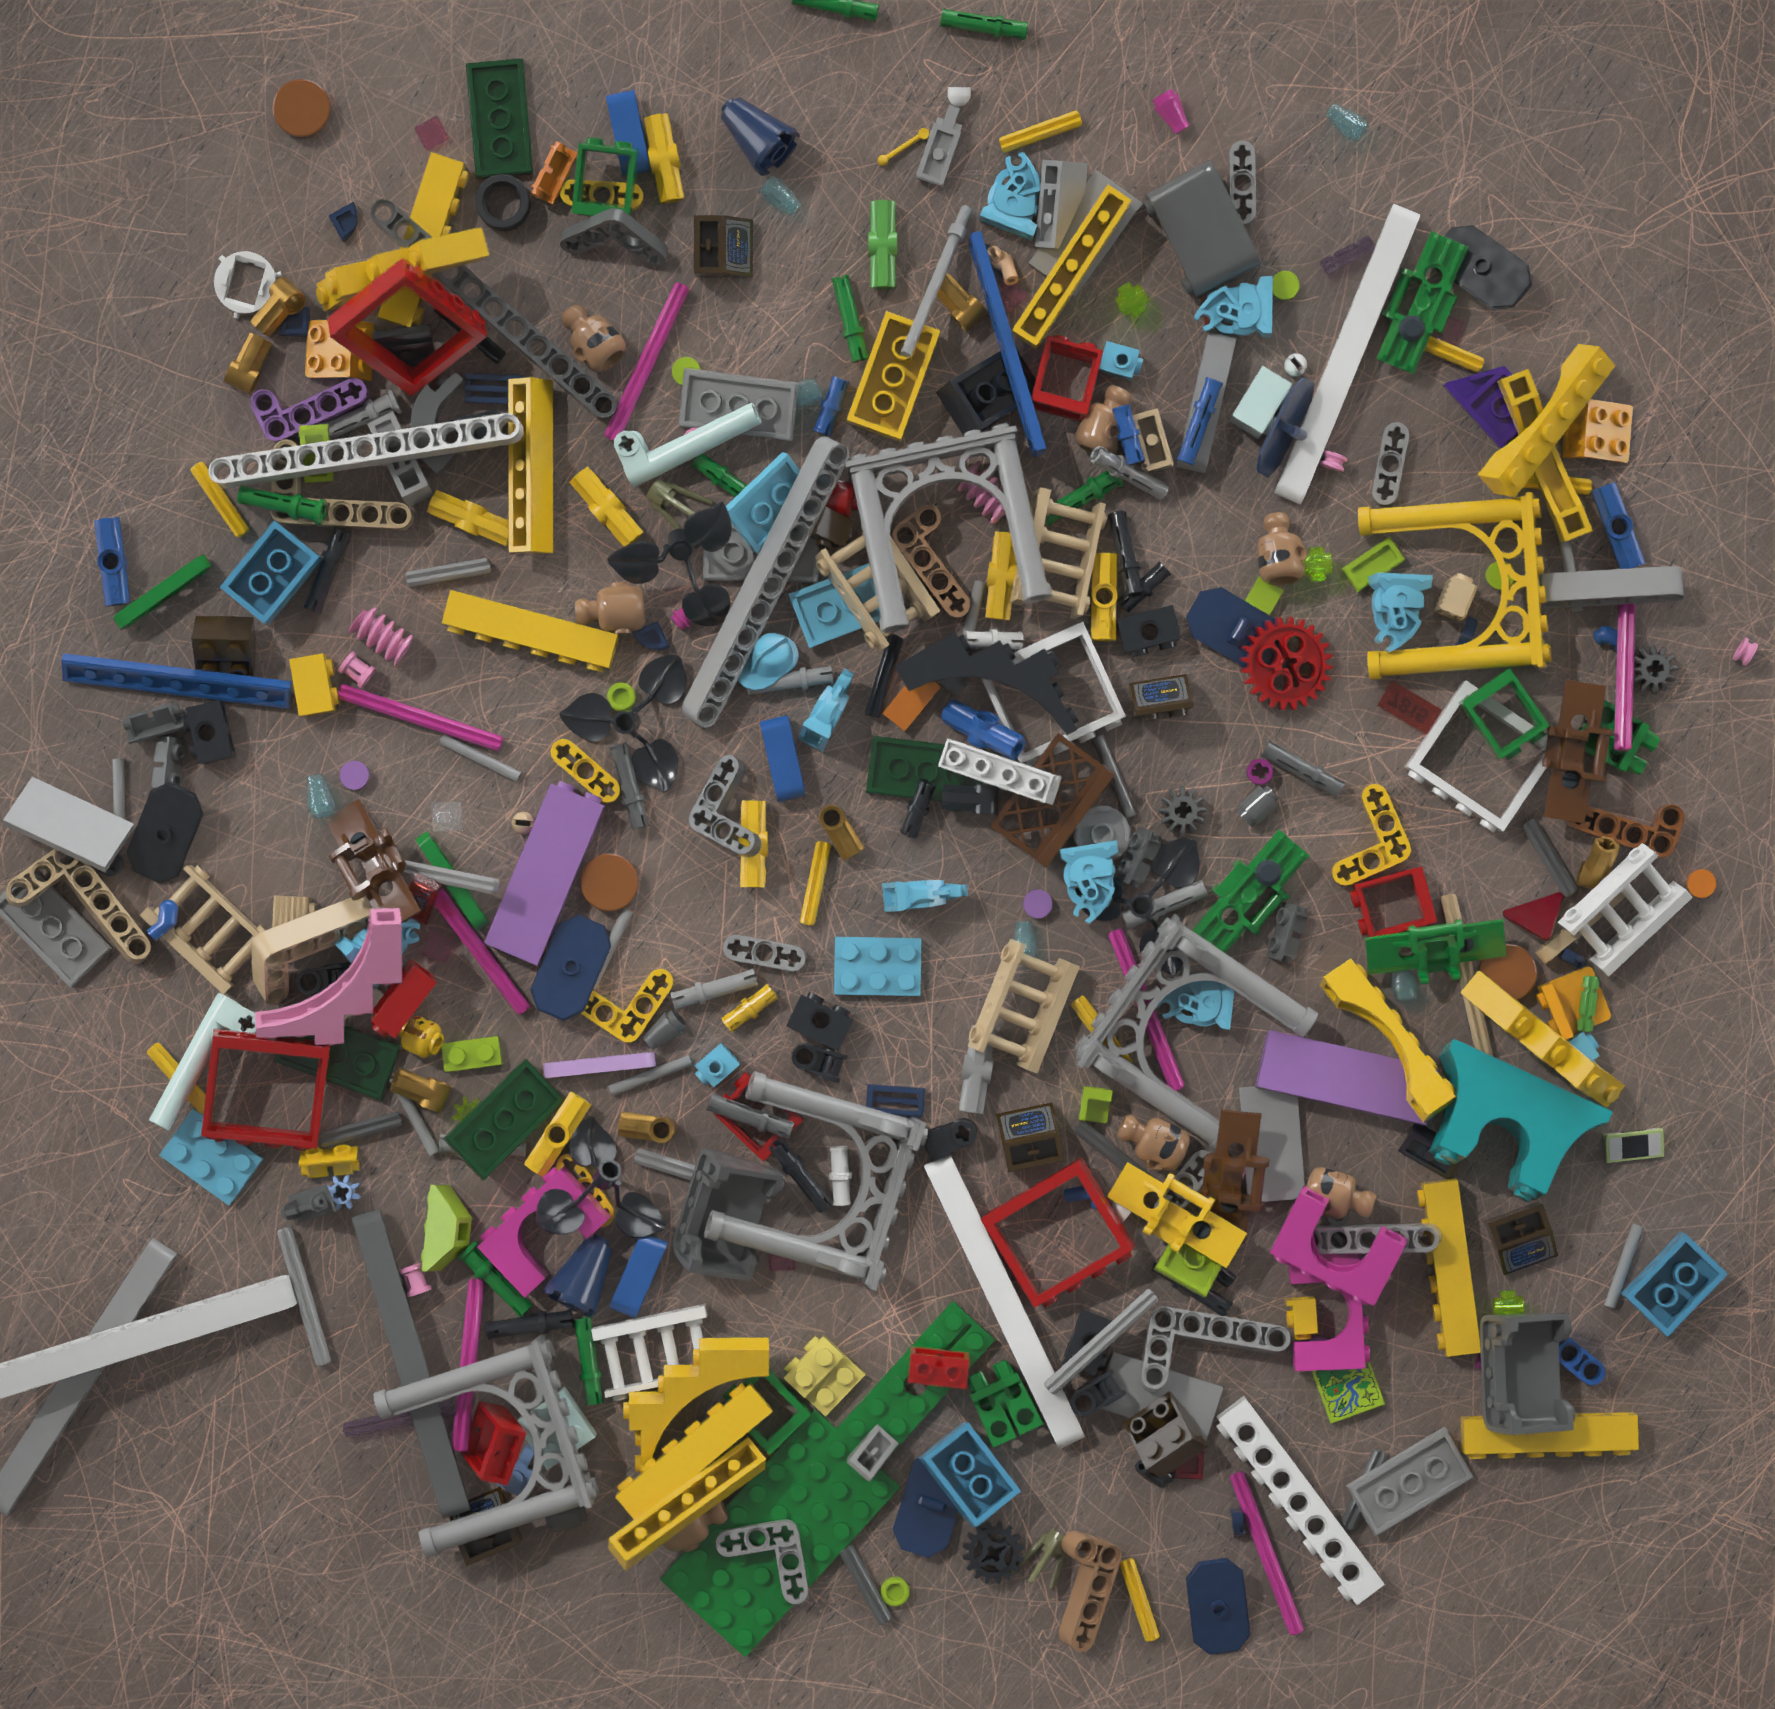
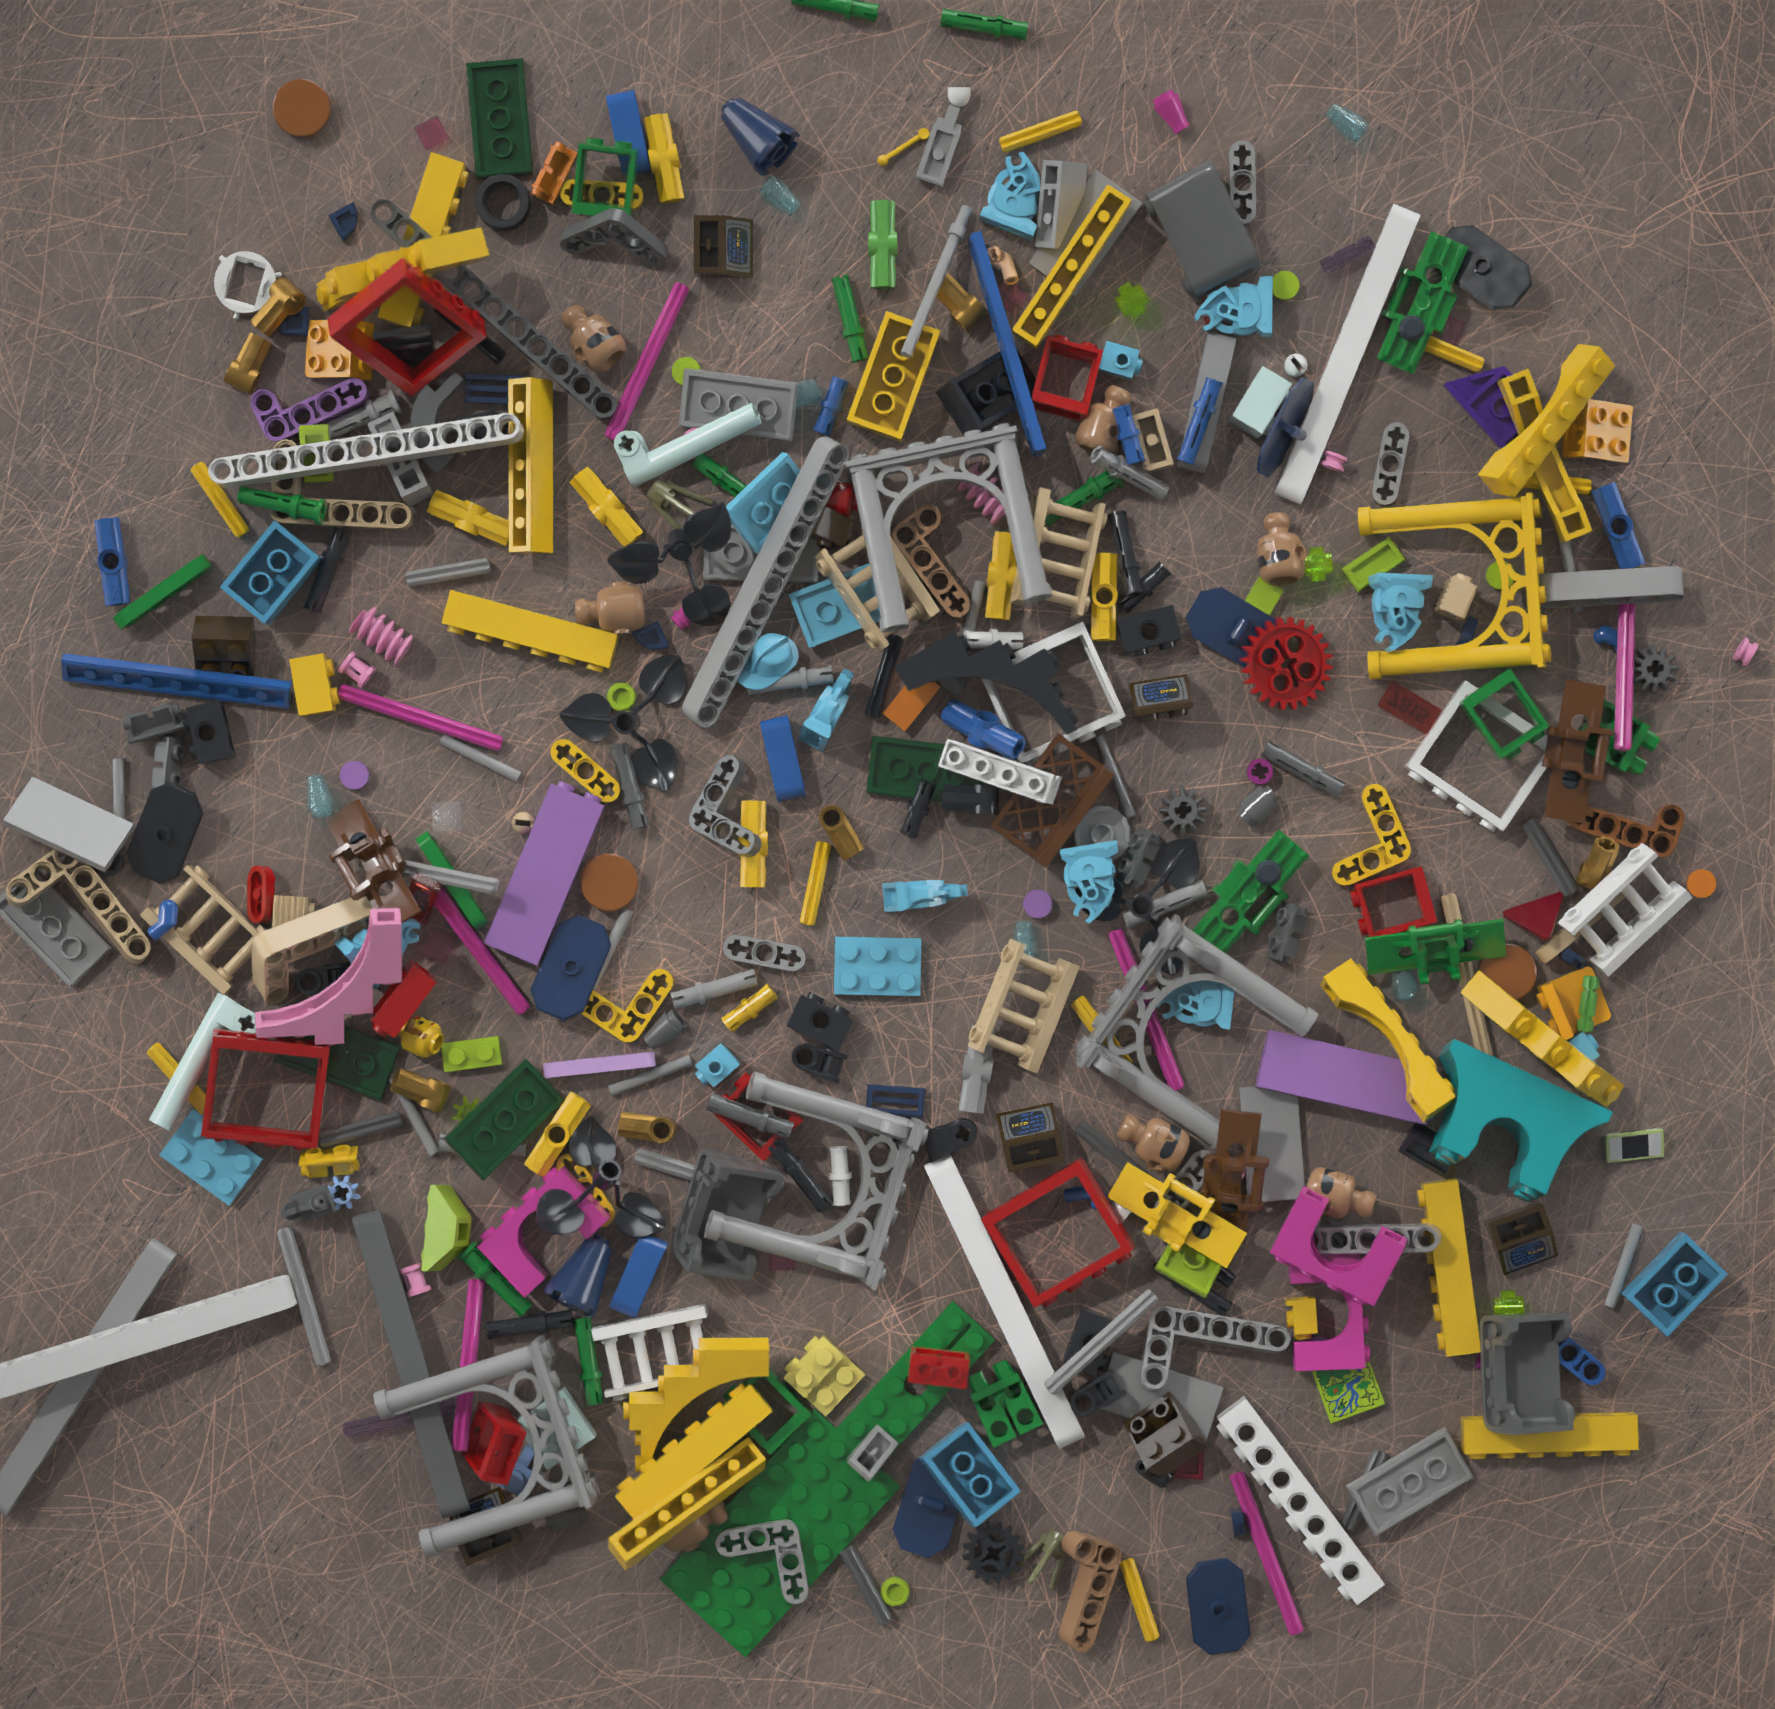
lime panel [1078,1085,1113,1123] -> none
none -> red plate [247,866,275,923]

